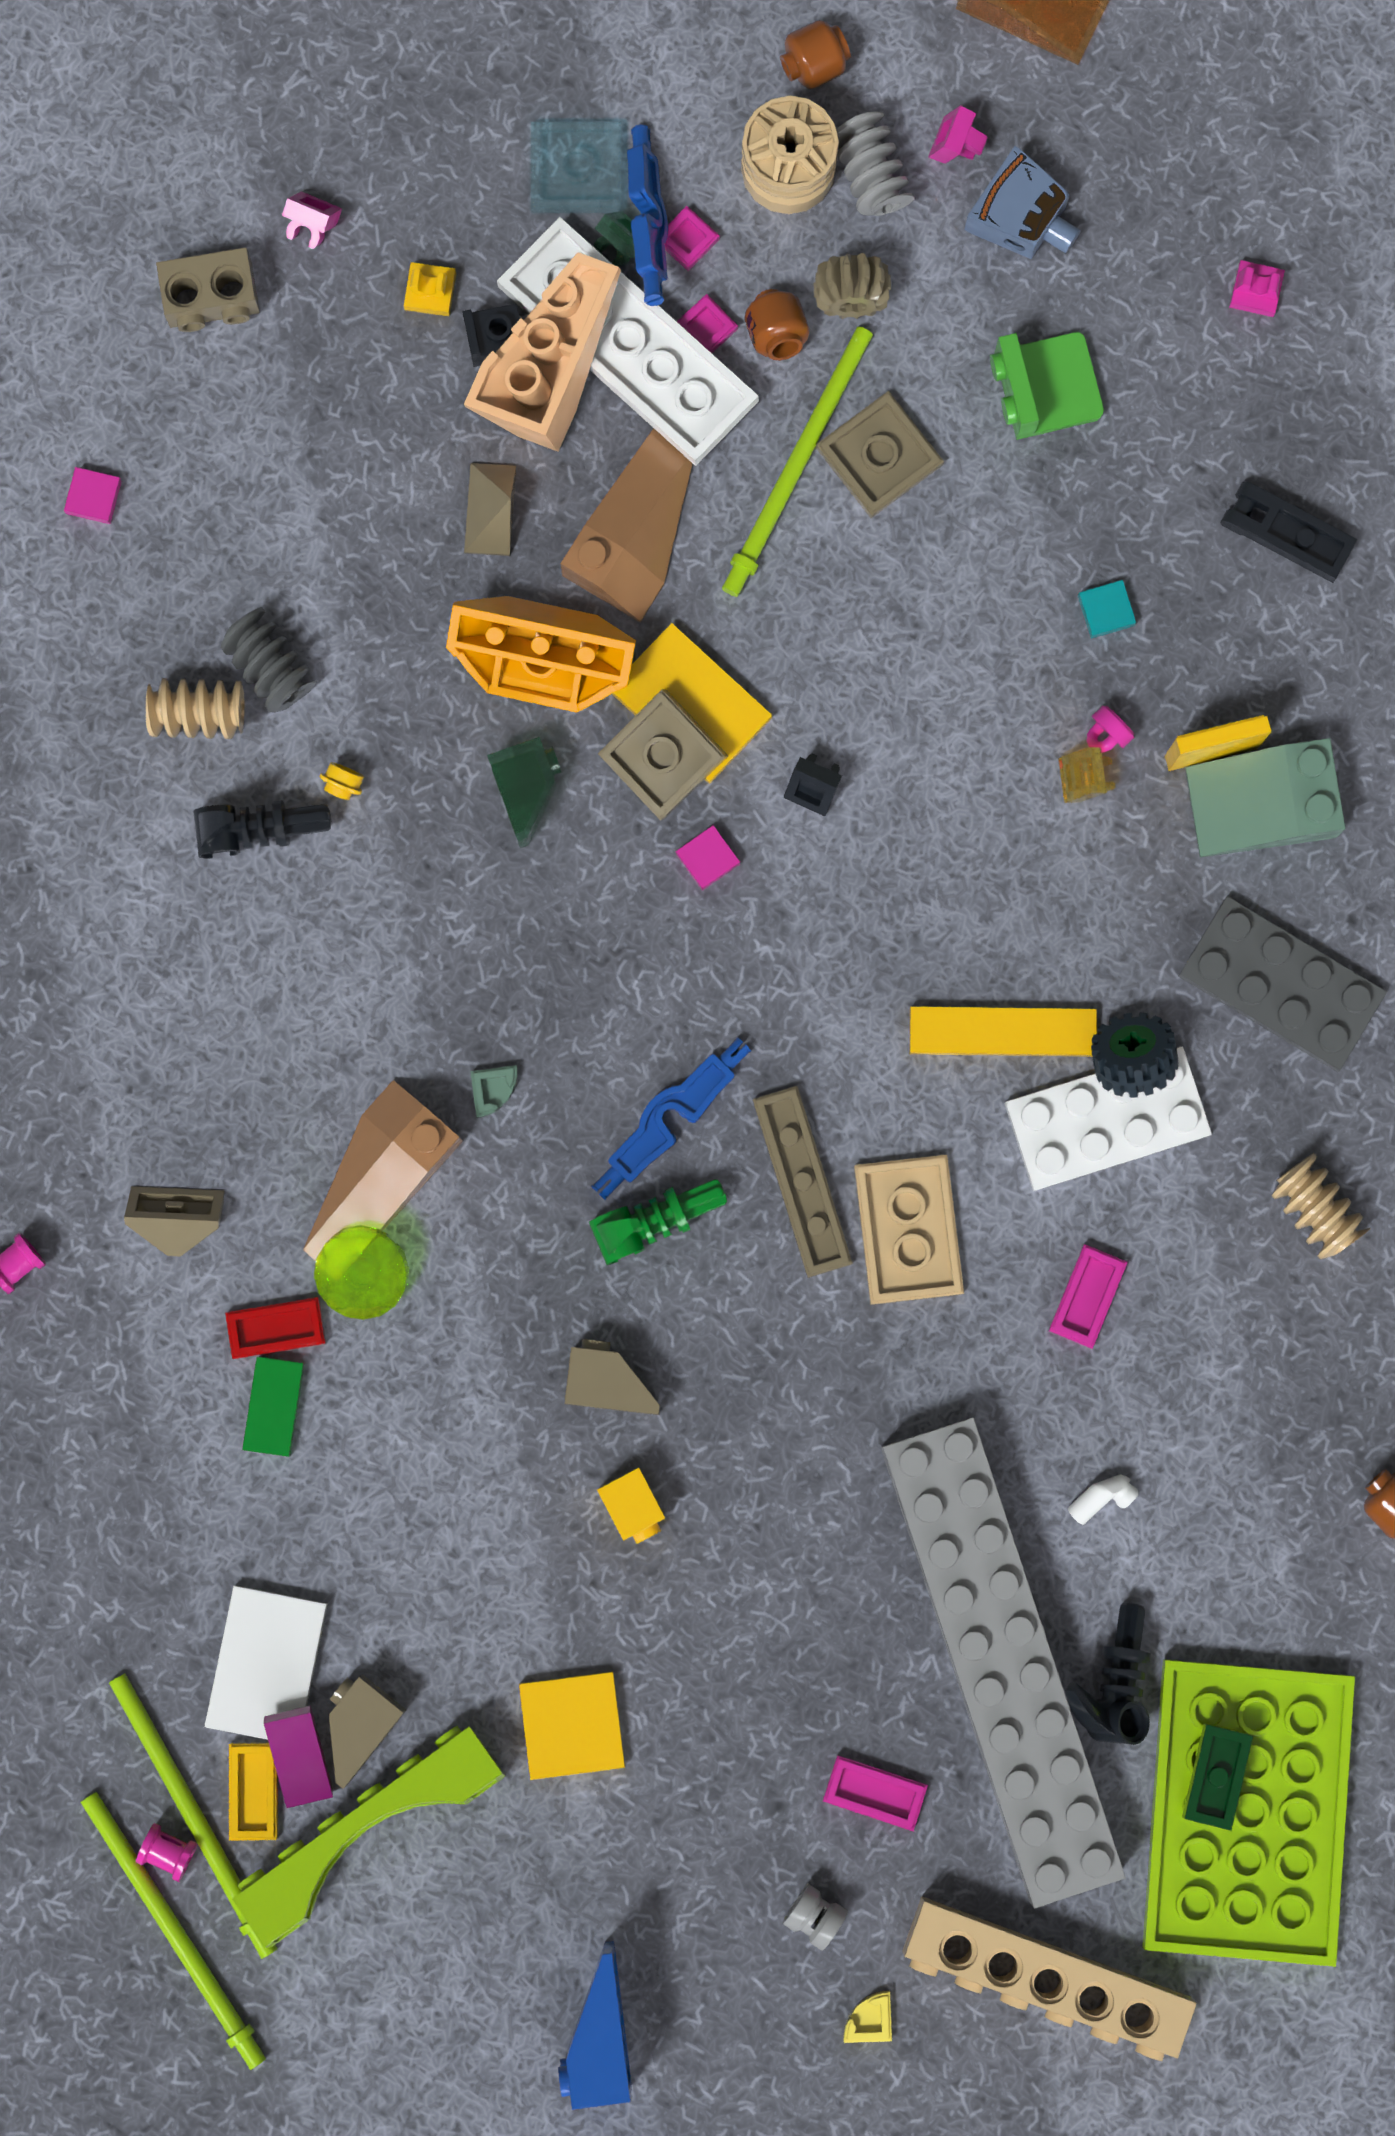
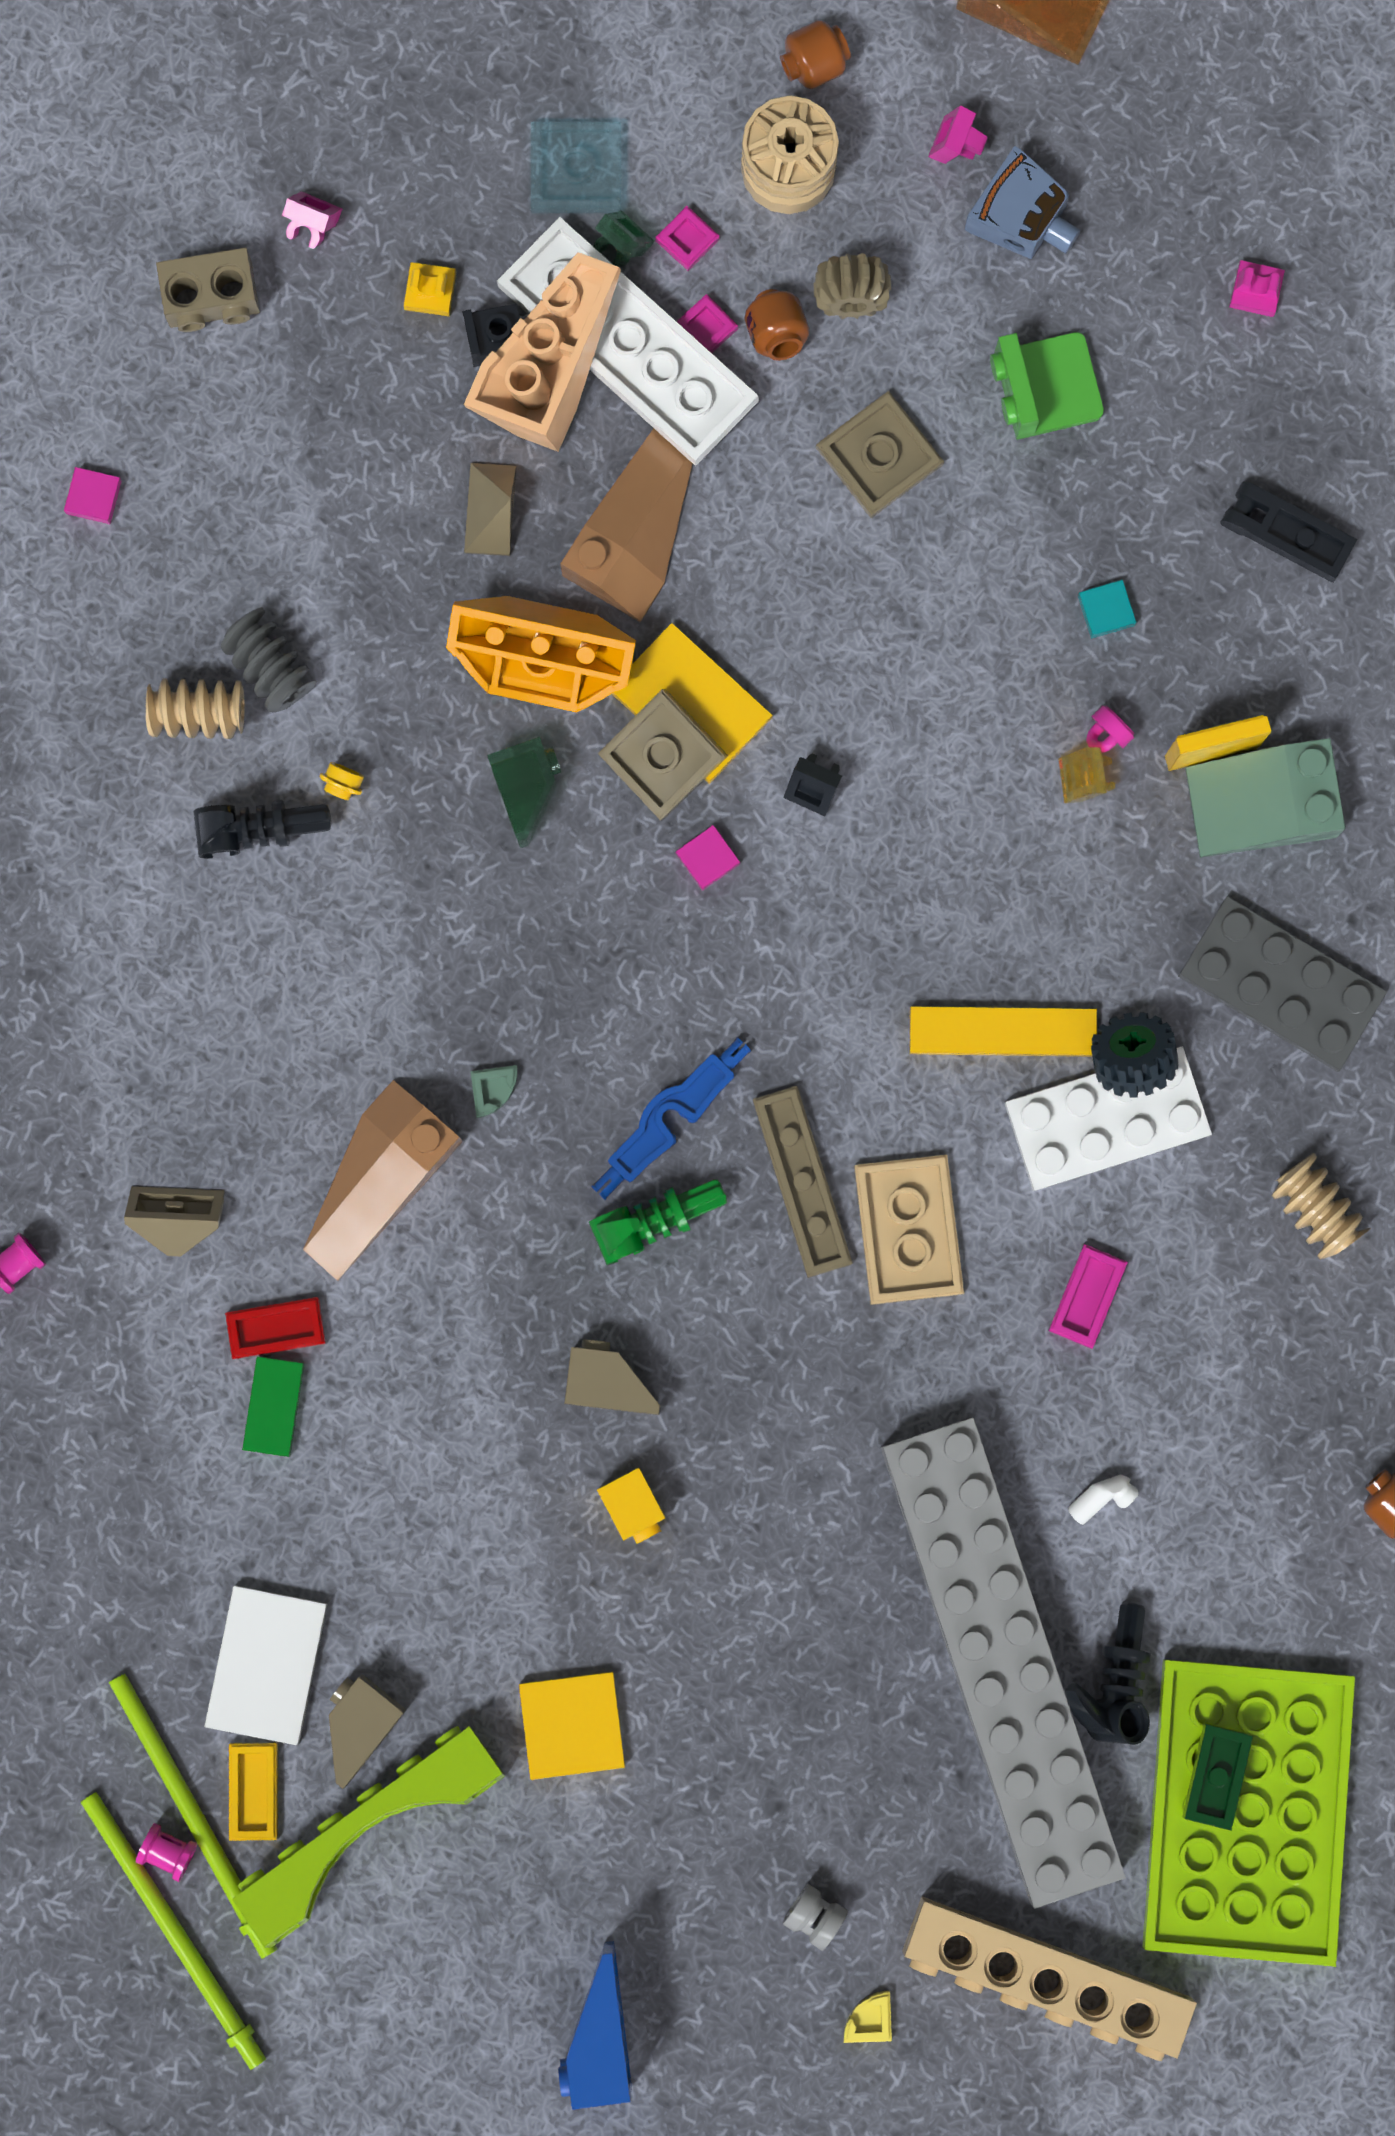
magenta tile [263,1705,333,1808] -> none
clear neon green tile [314,1225,409,1320] -> none
blue piece [627,125,668,306] -> none
lime bar [722,326,873,597] -> none
dark pink tile [823,1755,928,1832] -> none
light grey piece [836,111,915,216] -> none

